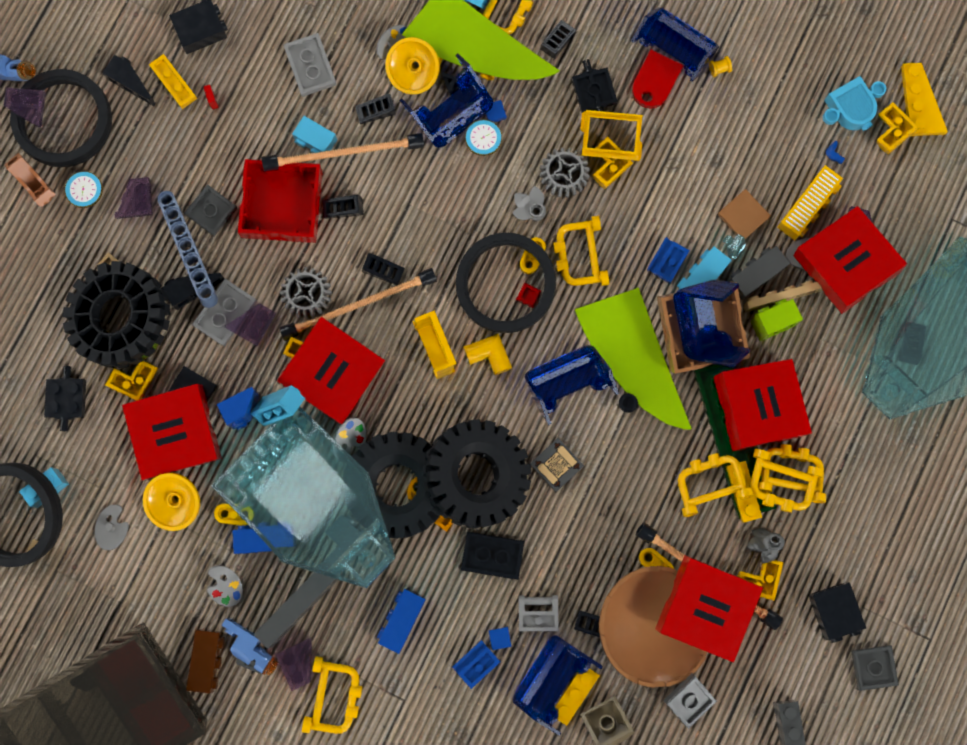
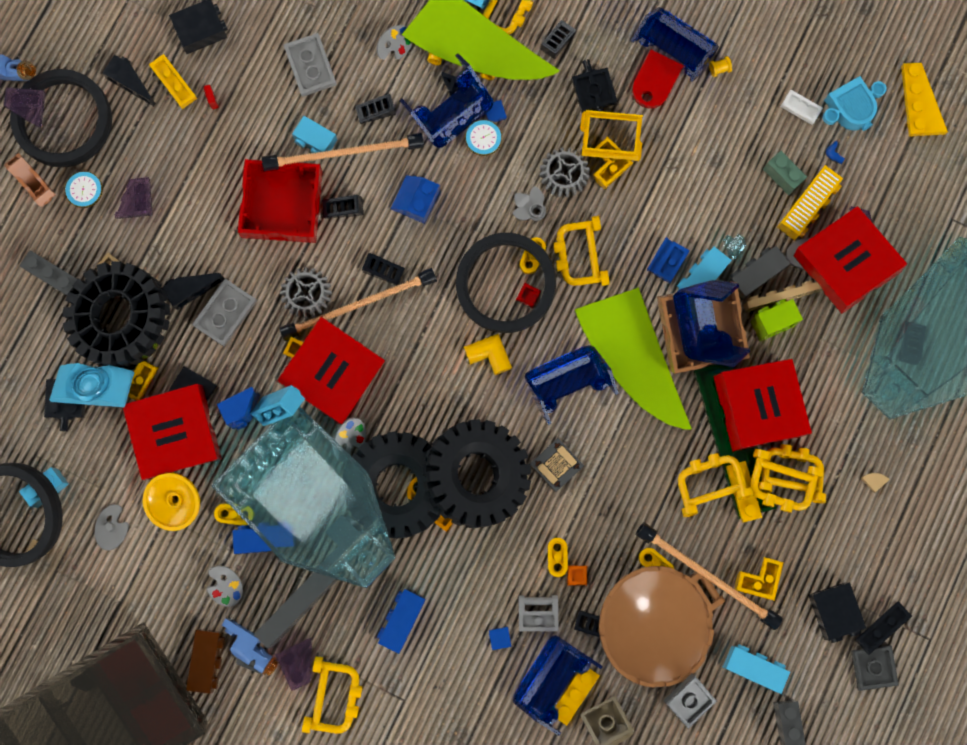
sand blue beam [157,191,218,308] -> none
dark grey tile [184,184,237,237] -> none
clear purple wing [224,303,276,346] -> none
yellow dish [385,37,440,95] -> none
yellow piece [412,310,457,379] -> none
blue plate [452,640,501,689] -> none
black tile [461,532,525,580] -> none
black plate [619,393,638,413] -> none
red tile [655,555,763,663] -> none
medium nougat tile [717,189,771,242] -> none
dark grey plate [747,528,785,563] -> none
yellow brick [877,102,919,154] -> none
none -> dark grey brick [19,250,77,296]
none -> medium azure slope [49,363,134,407]
none -> blue slope [391,175,440,224]
none -> yellow plate [547,538,568,577]
none -> orange tile [567,566,587,585]
none -> medium azure brick [723,644,790,694]
none -> sand green brick [763,151,807,196]
none -> white plate [780,90,823,125]
none -> black tile [855,601,912,655]
none -> tan tile [861,473,890,493]

